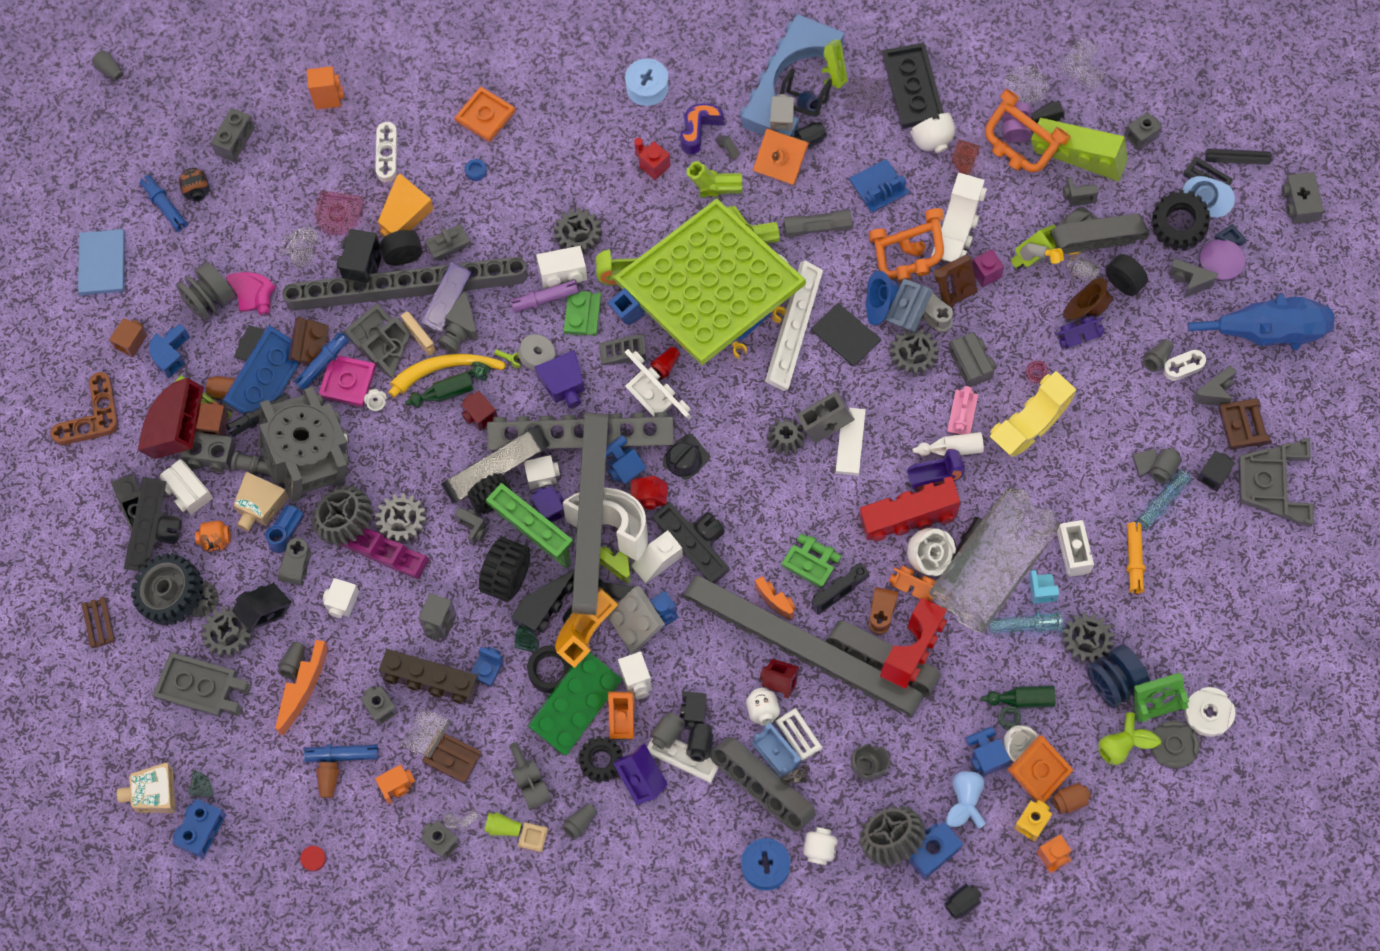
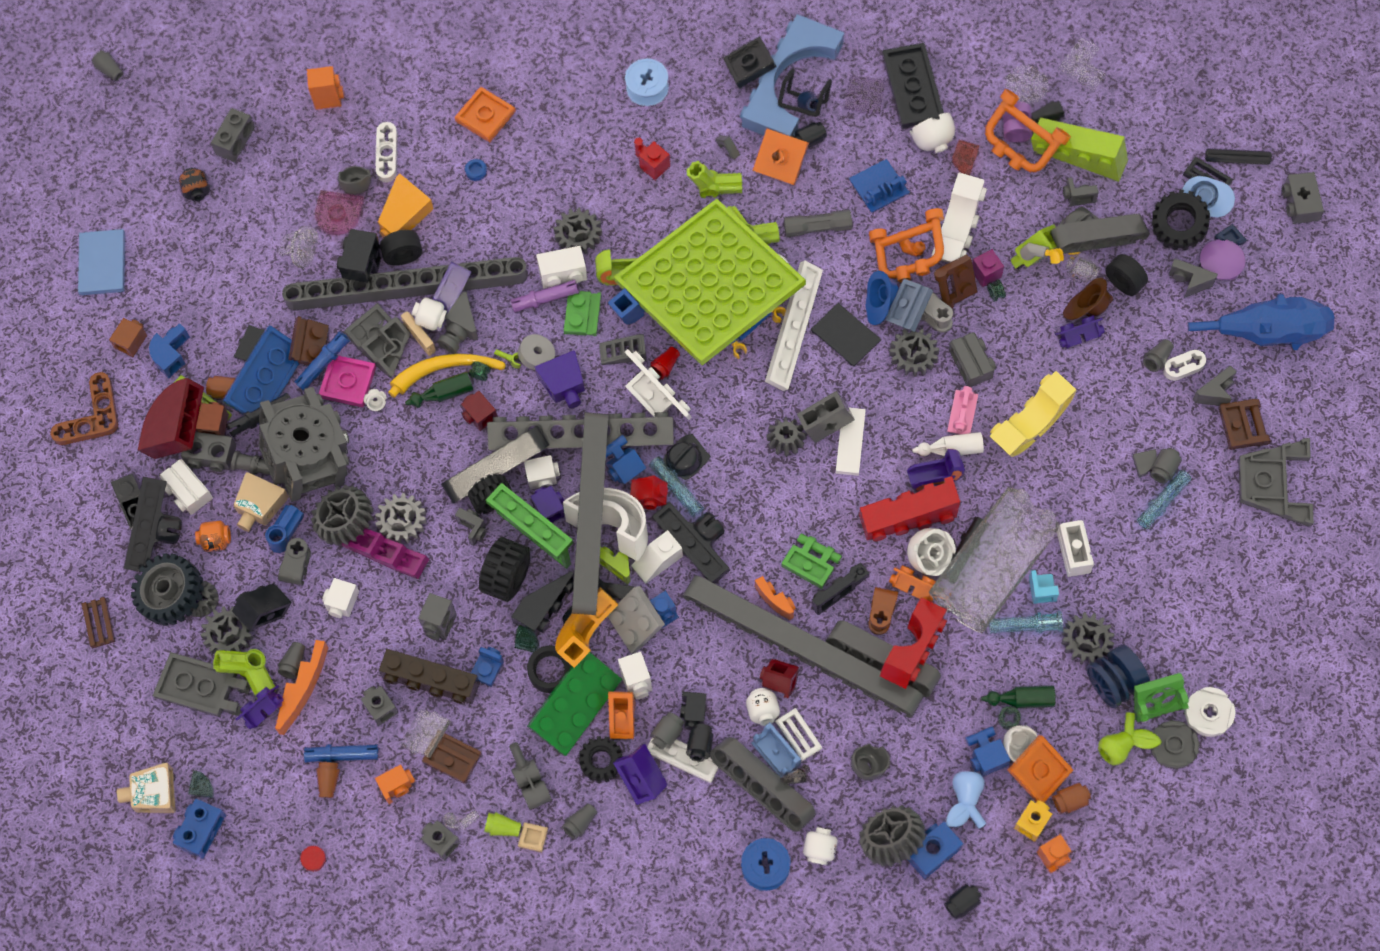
blue pin [139,175,188,232] -> none
dark grey wheel [175,261,236,322] -> none
dark pink arm [226,272,277,316] -> none
dark grey hips [425,224,471,261] -> none
dark purple animal [680,103,724,155] -> none
light grey brick [770,94,794,130] -> none
lime plate [822,39,848,88] -> none
clear pink plate [1026,361,1049,383] -> none
dark grey brick [1124,112,1162,151] -> none
light orange pin [1126,522,1146,594] -> none
black brick [1197,451,1235,492] -> none
none -> lime piece [213,649,277,699]
none -> dark purple hinge [235,685,283,729]
none -> dark grey hair [337,166,371,195]
none -> white head [412,298,447,331]
none -> clear light blue pin [649,456,704,517]
none -> black tile [723,36,777,89]
none -> bush [987,279,1006,302]

